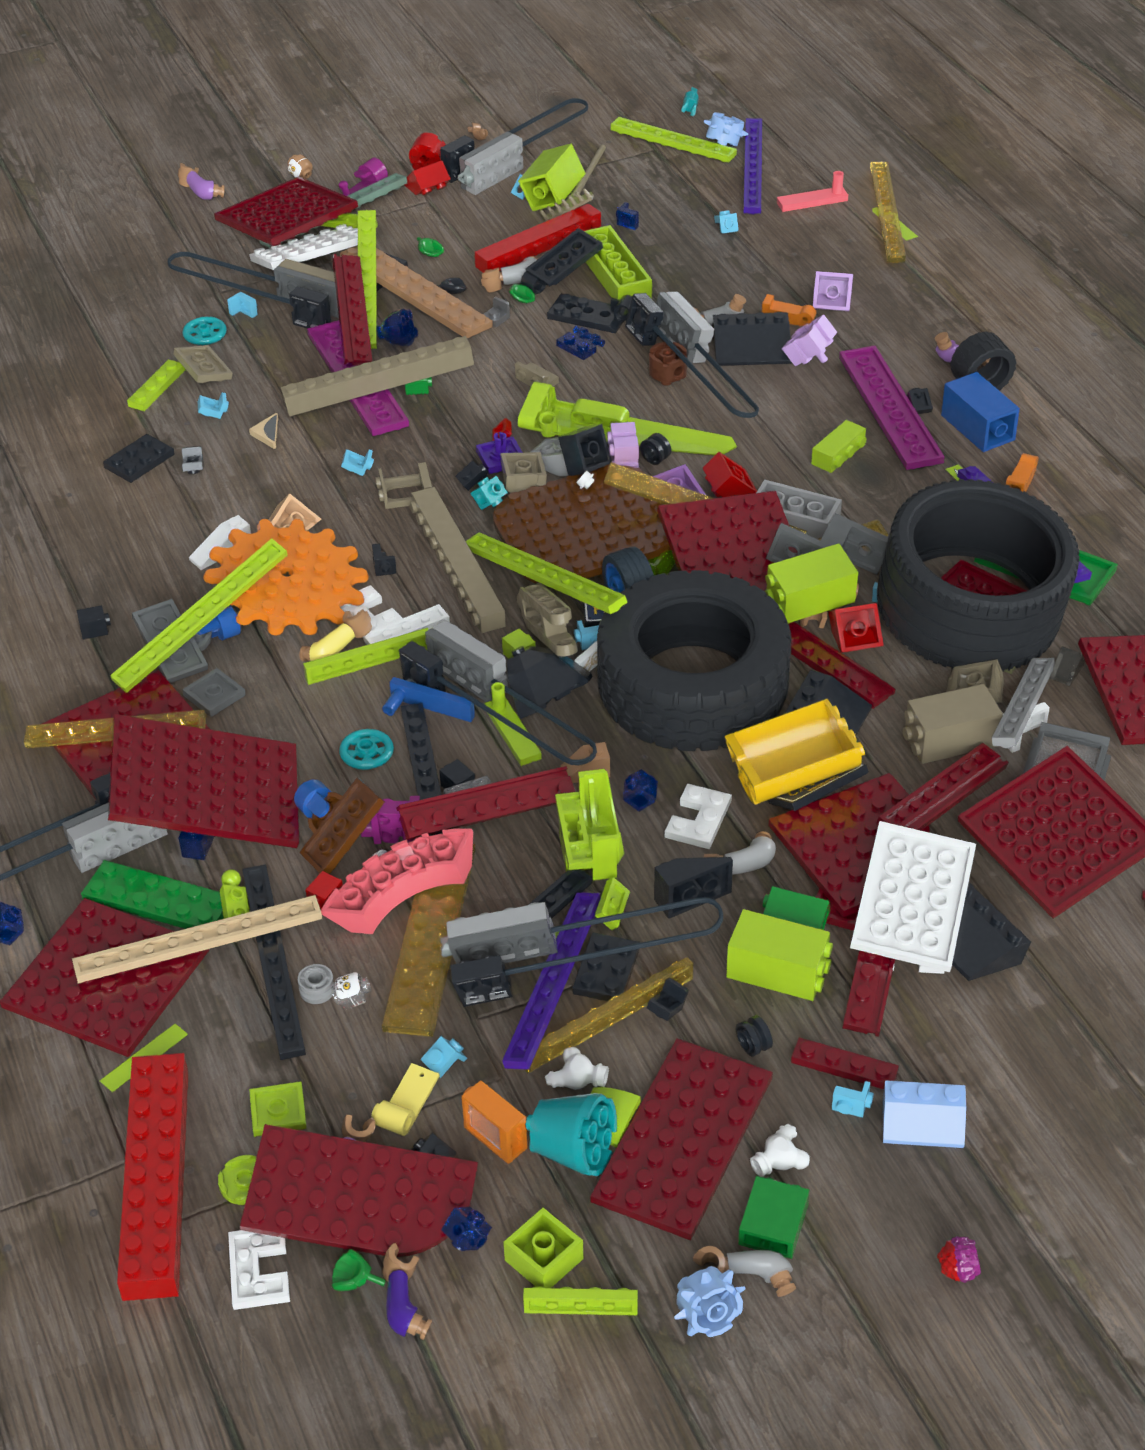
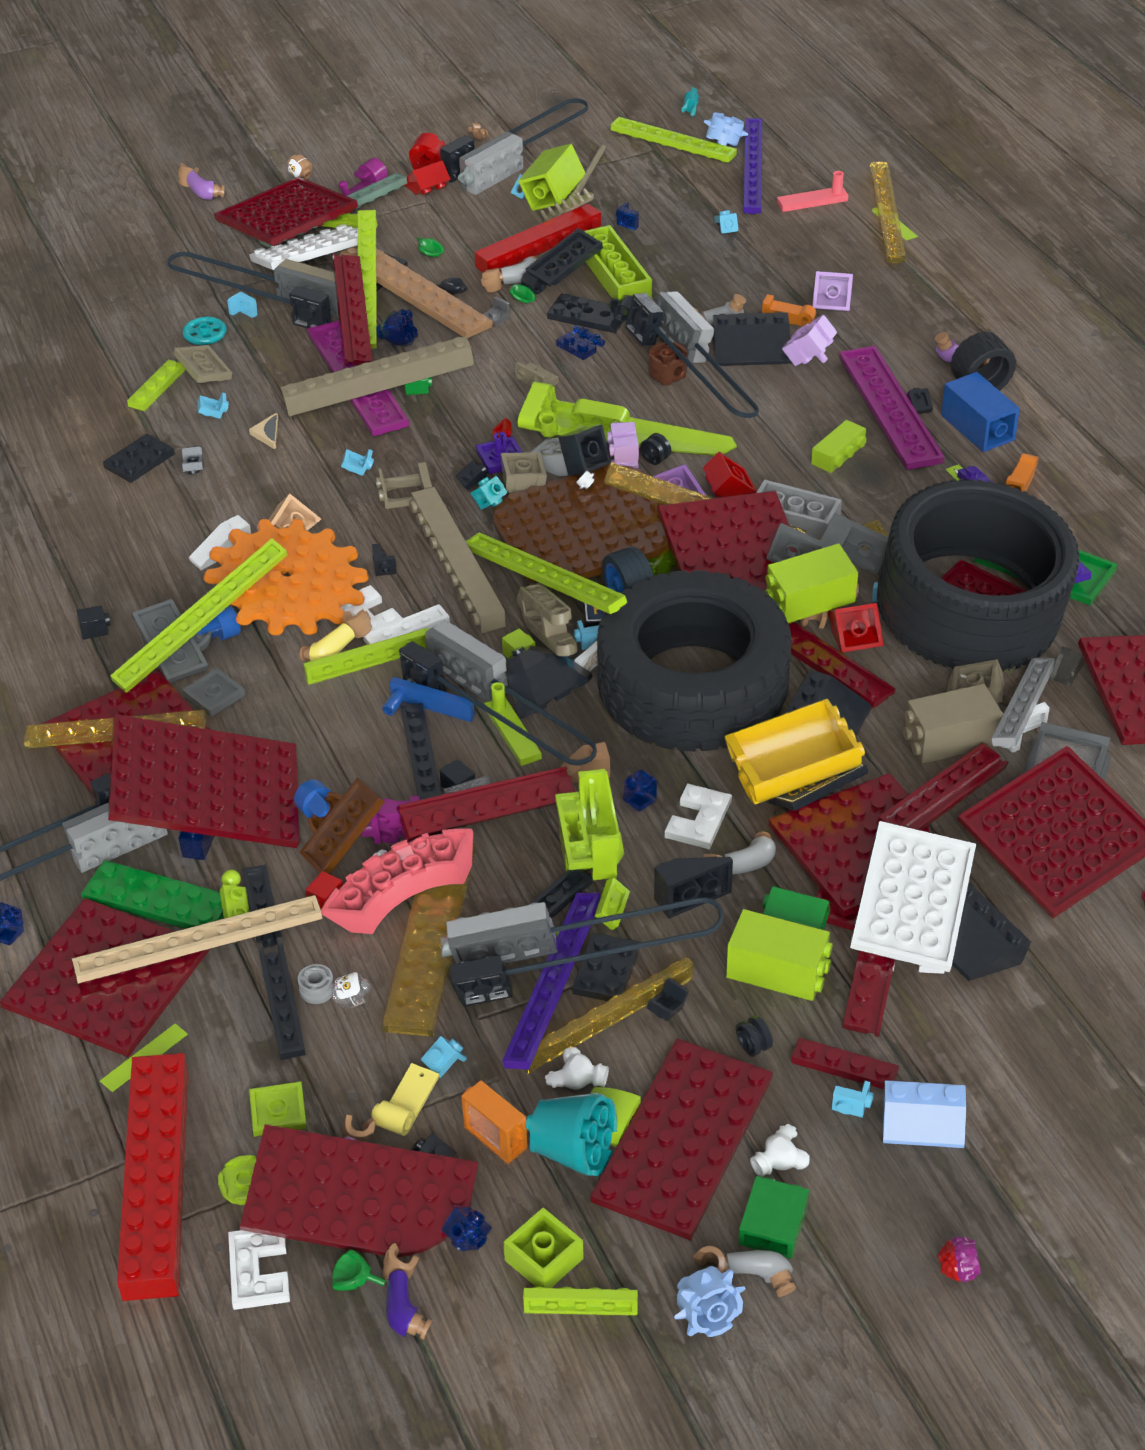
teal plate [339,729,394,770] -> none

